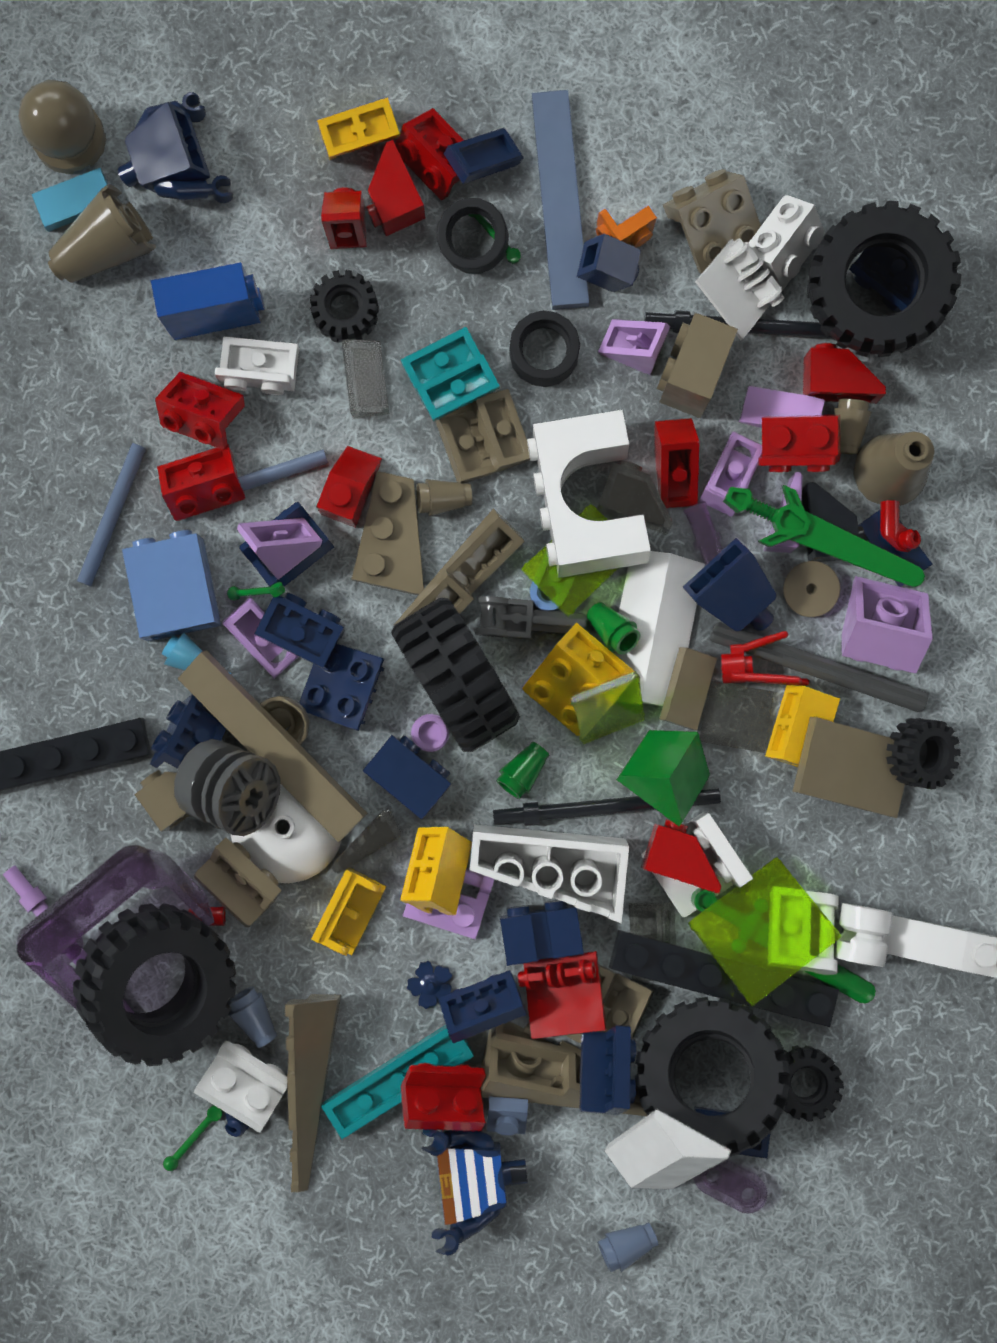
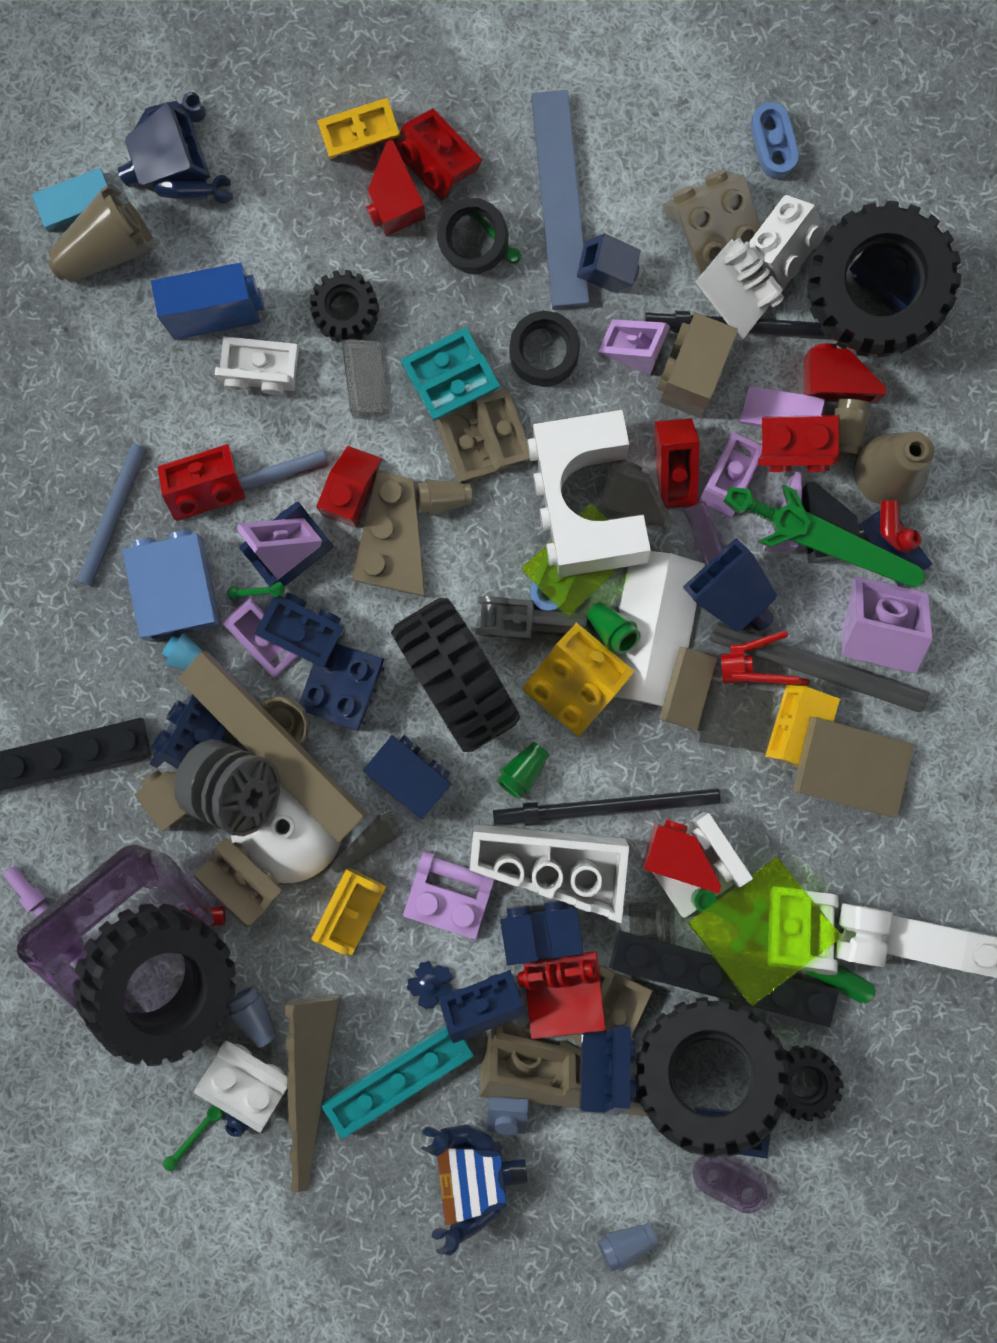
dark tan tile [18,79,106,174] -> none
red bracket [155,372,245,449] -> none
red slope [321,187,367,249] -> none
dark tan slope [394,508,525,625] -> none
yellow hinge [400,827,472,915] -> none
red bracket [401,1063,486,1131] -> none
lavender tile [411,714,449,752] -> none
dark blue tile [444,127,524,184] -> none
clear neon green piece [570,671,645,745] -> none
orange bracket [596,206,657,248] -> none
white slope [605,1109,730,1189] -> none
green slope [616,730,710,826] -> none
dark tan piece [783,561,840,617] -> none
black tyre [886,718,961,789] -> none
none -> medium blue plate [750,102,799,178]

